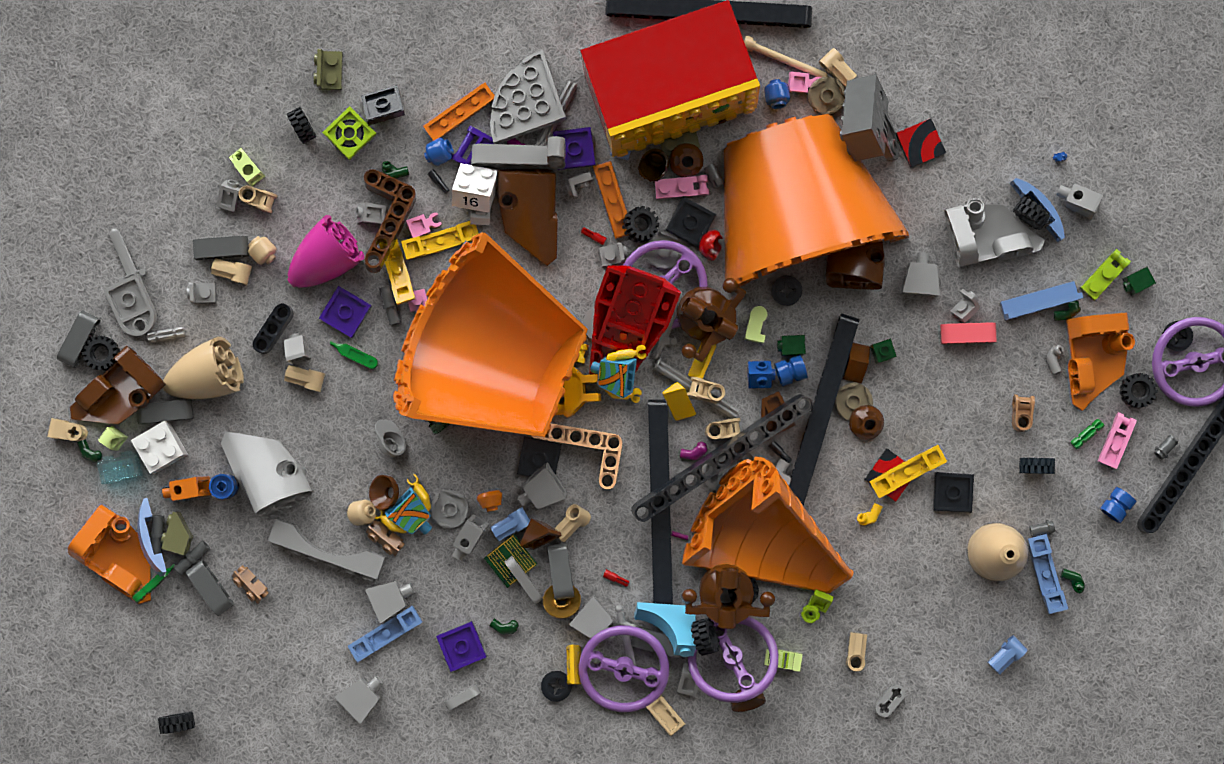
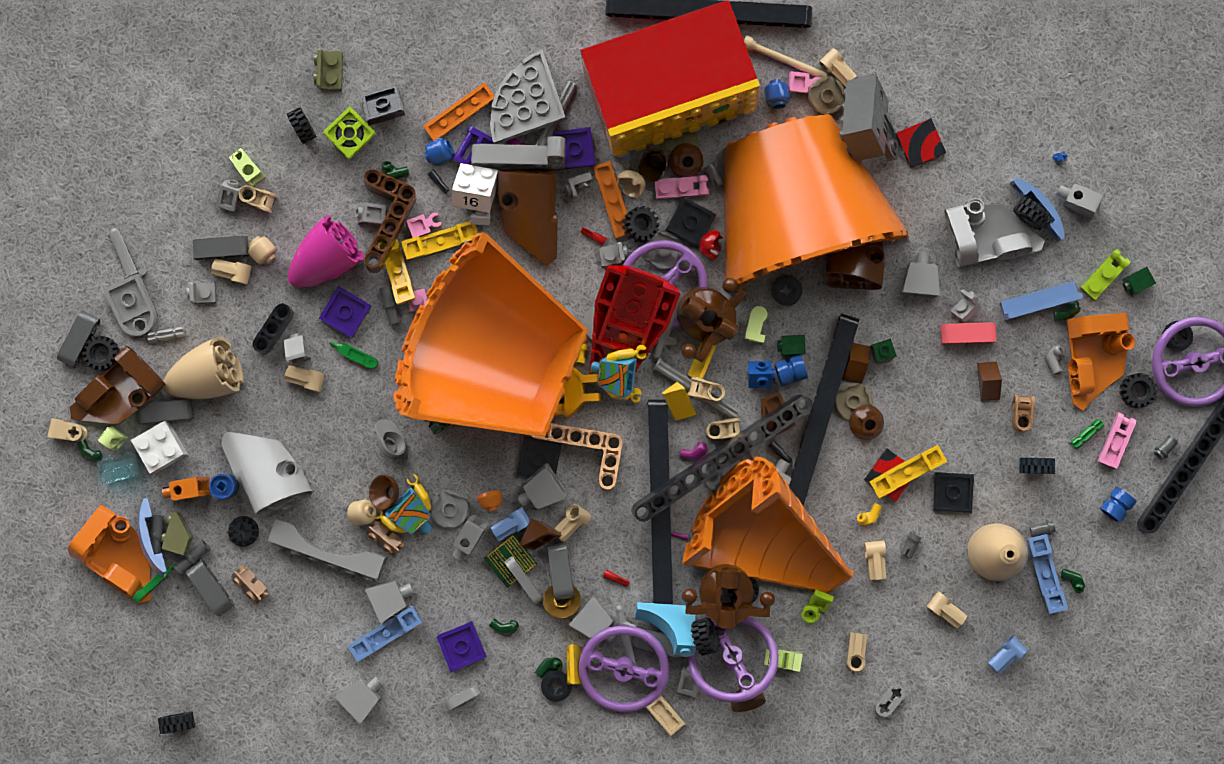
none -> black gear [227,516,259,547]
none -> dark green arm [534,657,563,678]
none -> tan hair [617,170,646,198]
none -> tan piece [864,541,886,580]
none -> dark grey pin [901,533,921,559]
none -> tan piece [926,591,967,629]
none -> reddish brown slope [977,362,1002,401]

